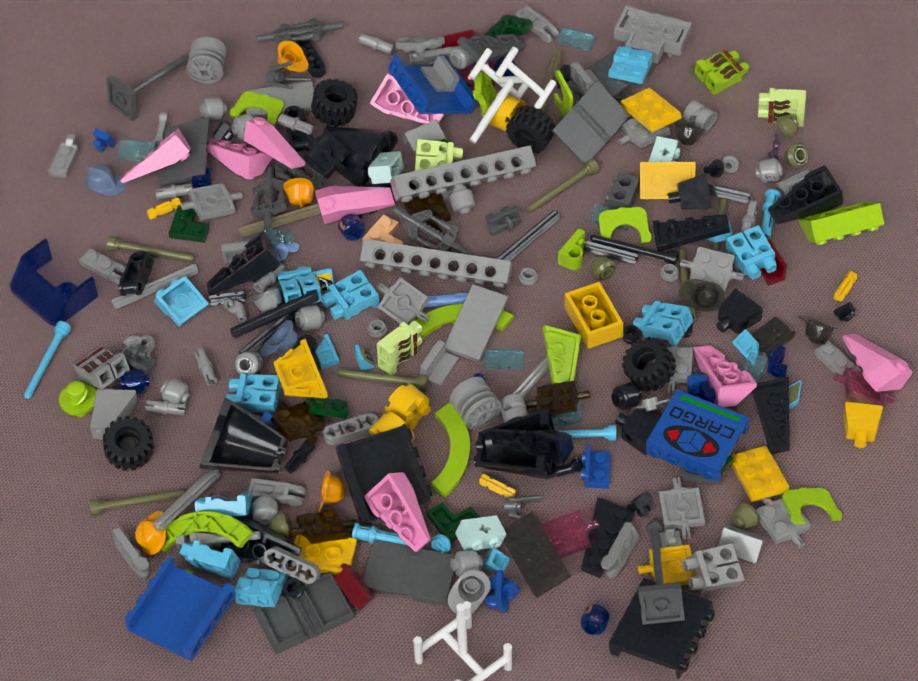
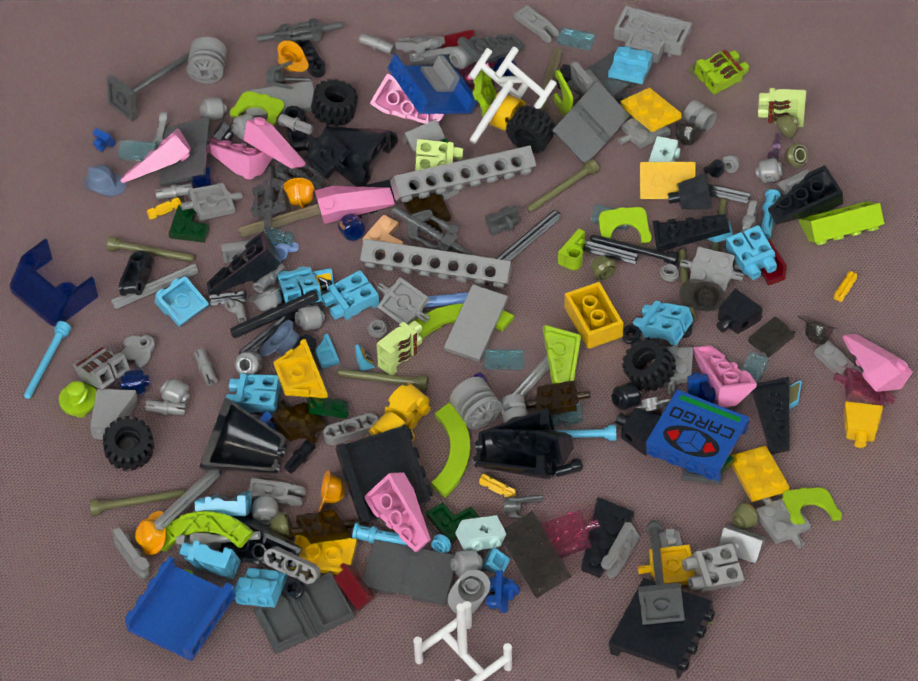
light grey hinge [49,134,78,178] -> none
light grey hinge [79,248,126,284] -> none
dark grey hips [122,344,156,378] -> none
light aqua brick [368,151,404,184] -> none
light grey panel [420,340,459,387] -> none
light grey head [449,186,475,215] -> none
dark green plate [484,15,533,38] -> none
light grey plate [519,268,538,285] -> none
clear blue head [580,604,610,635] -> none
blue bracket [581,444,610,489] -> none
dark grey brick [605,172,640,210] -> none
black tile [626,491,654,517] -> none
light grey plate [658,477,705,539] -> none
medium azure tile [732,329,759,367] -> none
clear blue bracket [767,345,788,378] -> none
black plate [834,302,856,322] -> none

